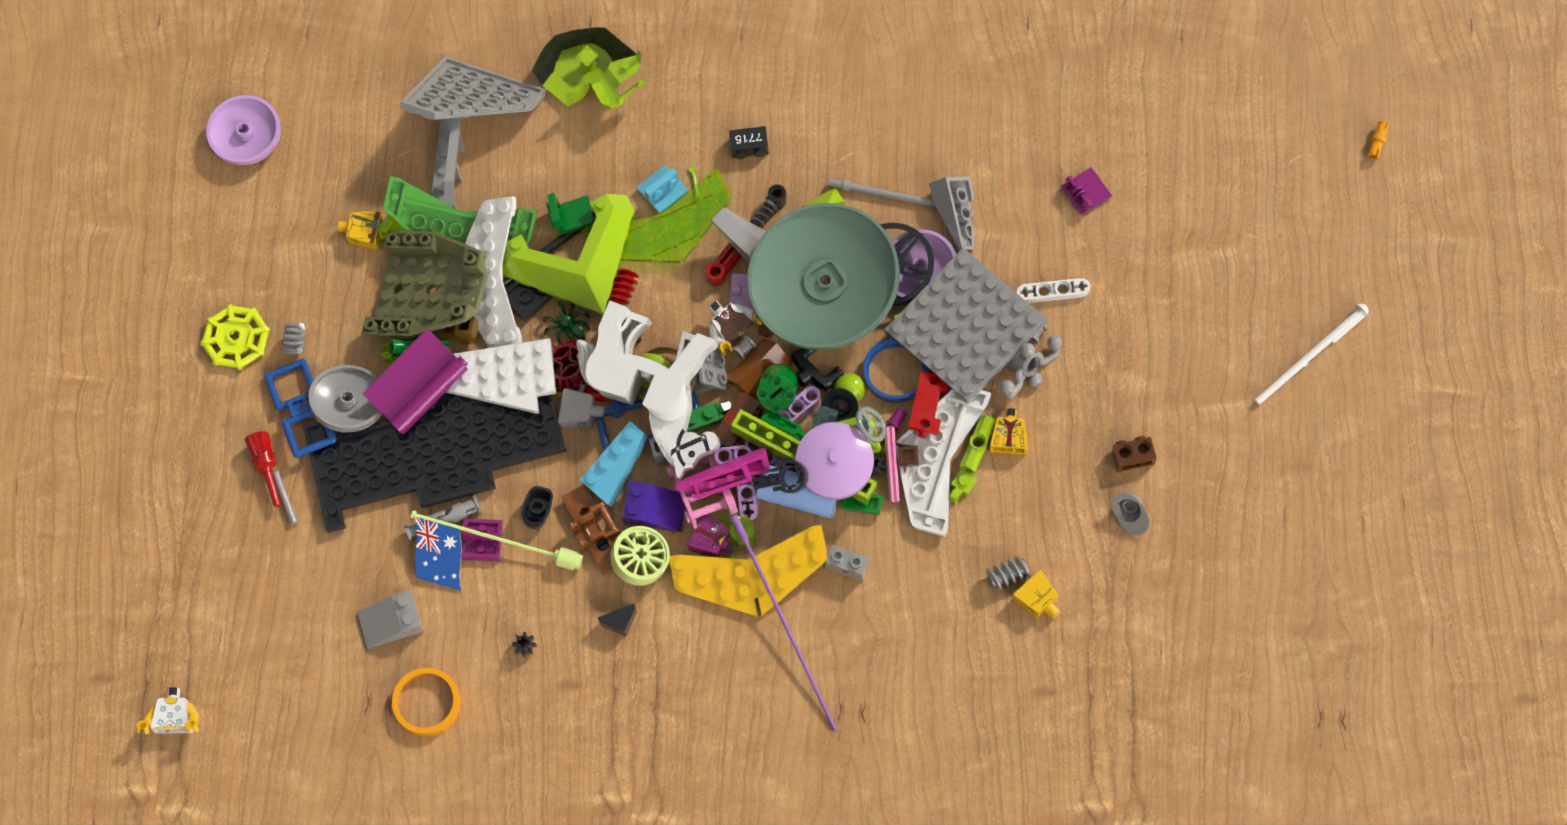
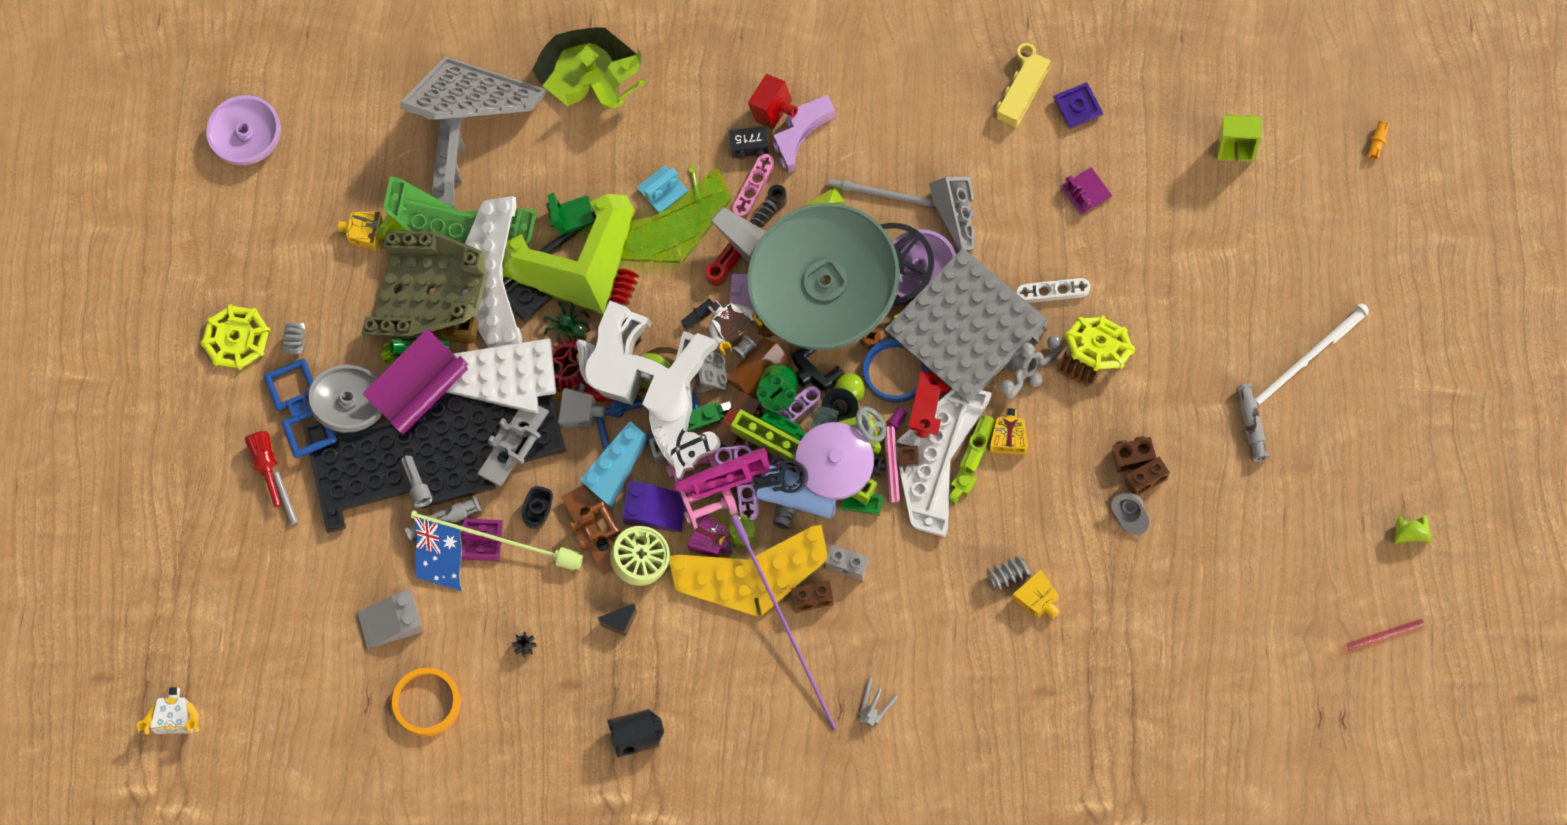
none -> light grey piece [401,455,432,508]
none -> light grey piece [478,405,549,487]
none -> black cylinder [607,709,665,758]
none -> black axle [681,298,713,329]
none -> bright pink beam [733,154,774,219]
none -> red brick [748,73,798,129]
none -> lavender arch [772,95,835,173]
none -> flat silver wheel [772,505,797,529]
none -> reddish brown brick [791,580,834,613]
none -> light grey plant [858,677,898,727]
none -> dark orange wheel [862,328,881,349]
none -> light yellow hinge [995,43,1051,128]
none -> dark purple plate [1053,82,1103,129]
none -> reddish brown piece [1057,350,1100,387]
none -> neon yellow plate [1064,315,1135,371]
none -> reddish brown brick [1125,456,1170,496]
none -> lime piece [1217,114,1261,161]
none -> light grey piece [1235,384,1270,462]
none -> clear pink bar [1347,619,1424,651]
none -> lime hair [1393,515,1432,544]

